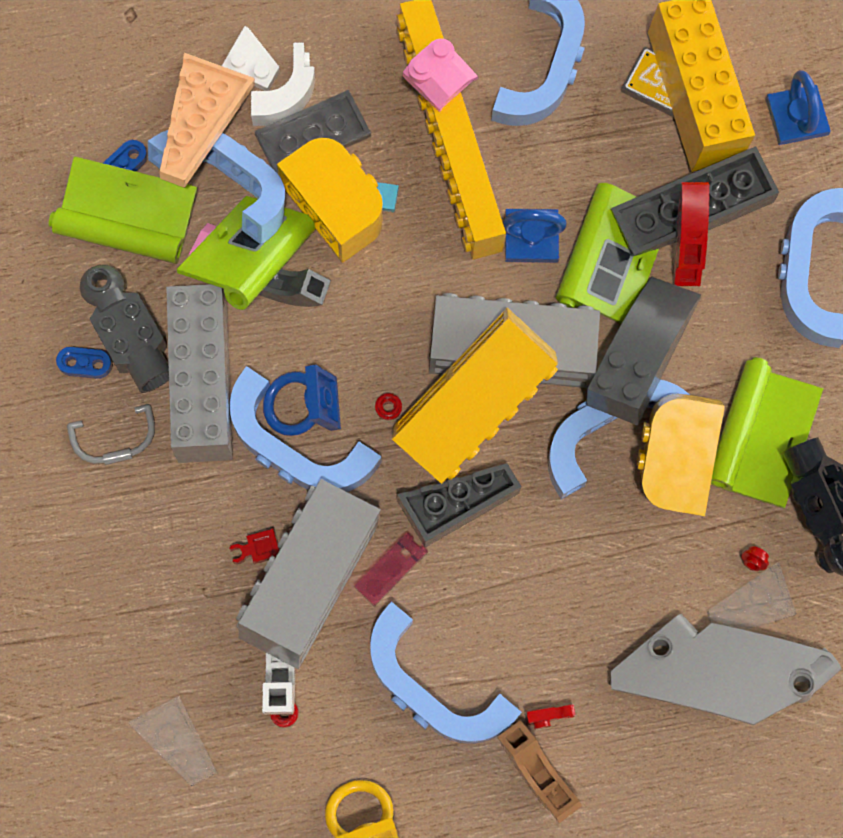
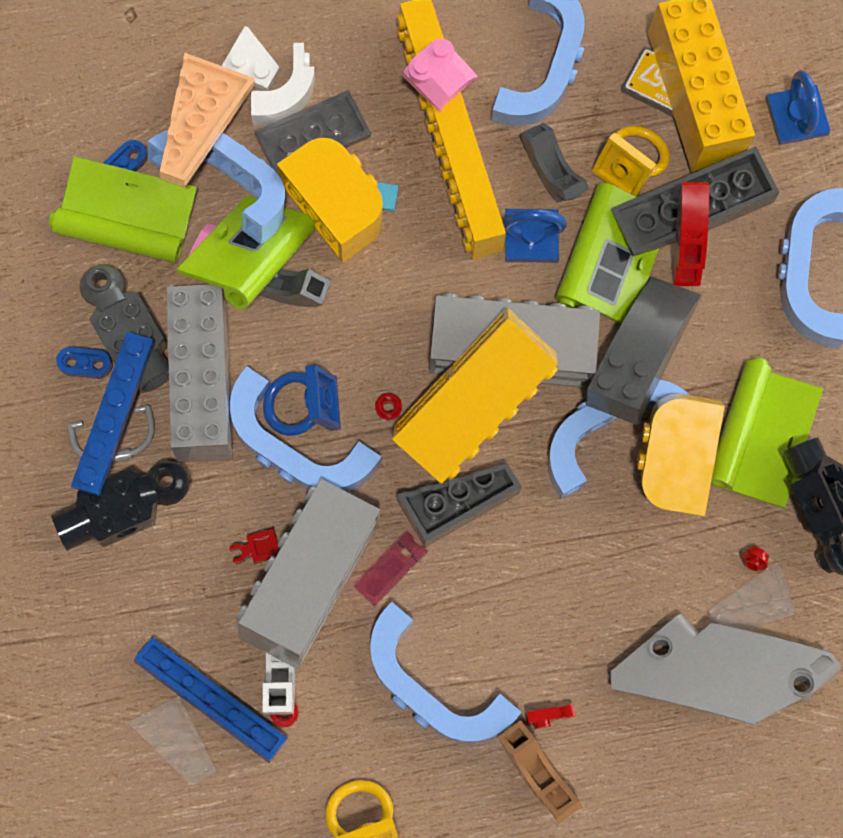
none -> black brick [51,461,190,551]
none -> blue plate [71,332,155,496]
none -> blue plate [134,637,287,763]
none -> dark grey arch [520,123,589,203]
none -> yellow tile [592,125,670,197]

